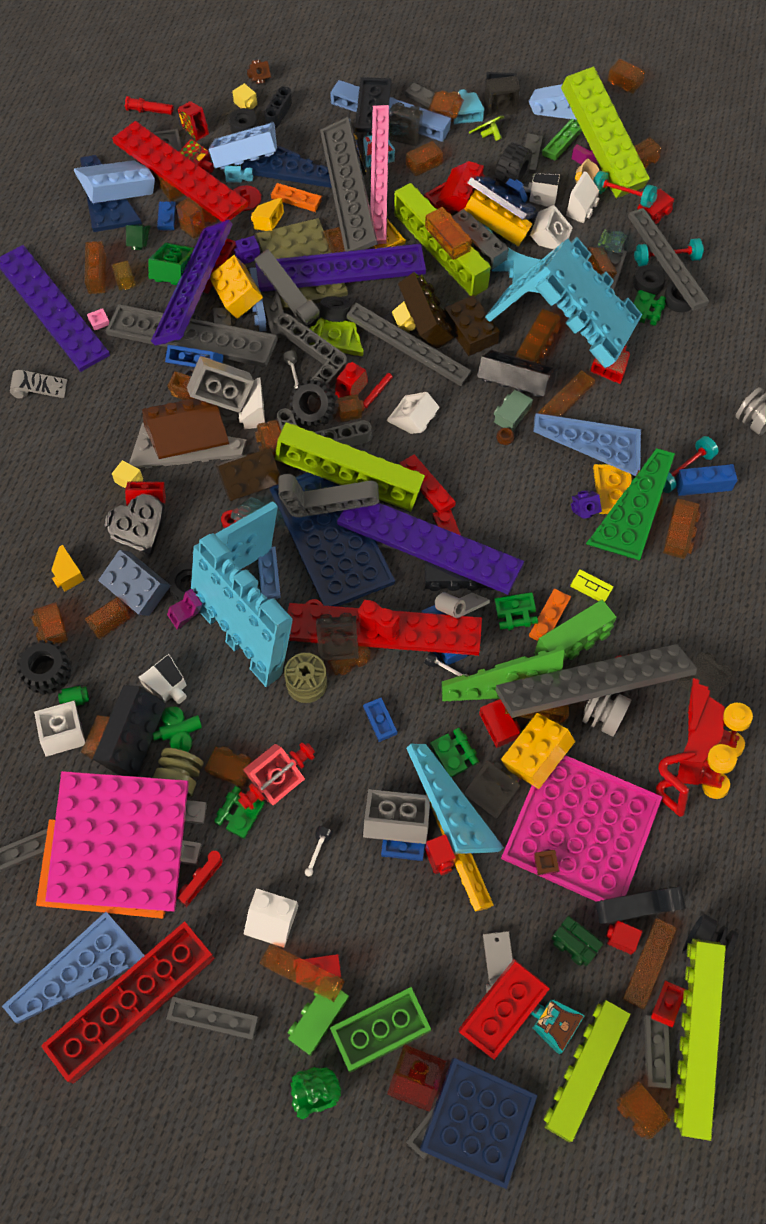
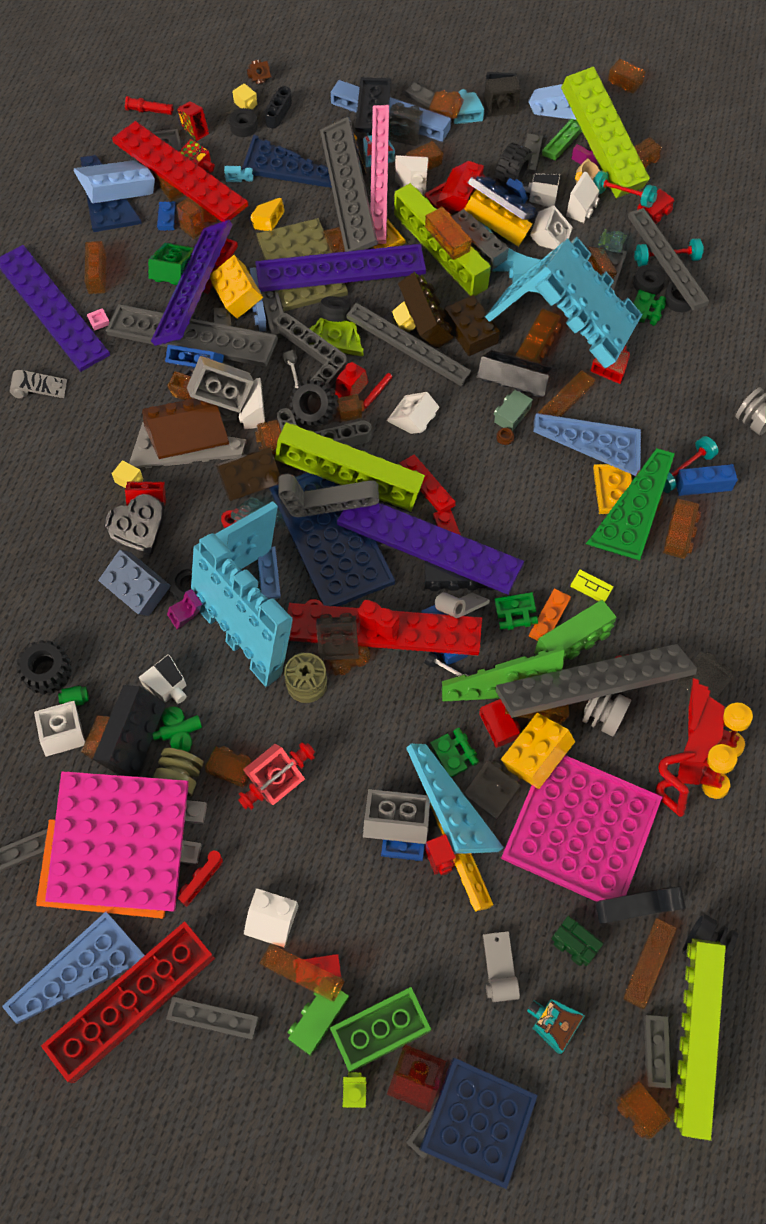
clear orange brick [31,602,68,644] -> none
yellow slope [51,545,85,592] -> none
clear orange brick [84,597,130,639] -> none
clear yellow brick [112,261,135,290] -> none
dark green slope [126,224,150,250] -> none
light blue slope [209,122,277,169] -> none
green plate [214,786,265,839] -> none
red piece [233,185,261,211] -> none
dark purple brick [234,236,260,264] -> none
dark grey beam [254,249,320,327] -> none
orange plate [271,183,322,212] -> none
green hair [291,1067,341,1119] -> none
hinge [305,826,333,877] -> none
blue plate [363,698,397,742] -> none
red plate [458,959,550,1060] -> none
lime shield [469,116,504,141] -> none
reddish brown plate [533,850,559,875] -> none
lime brick [544,1000,630,1142] -> none
dark purple brick [571,490,602,518] -> none
red brick [606,921,642,955] -> none
red plate [651,981,687,1028] -> none
none -> lime bracket [343,1072,366,1108]
none -> white slope [395,156,428,195]

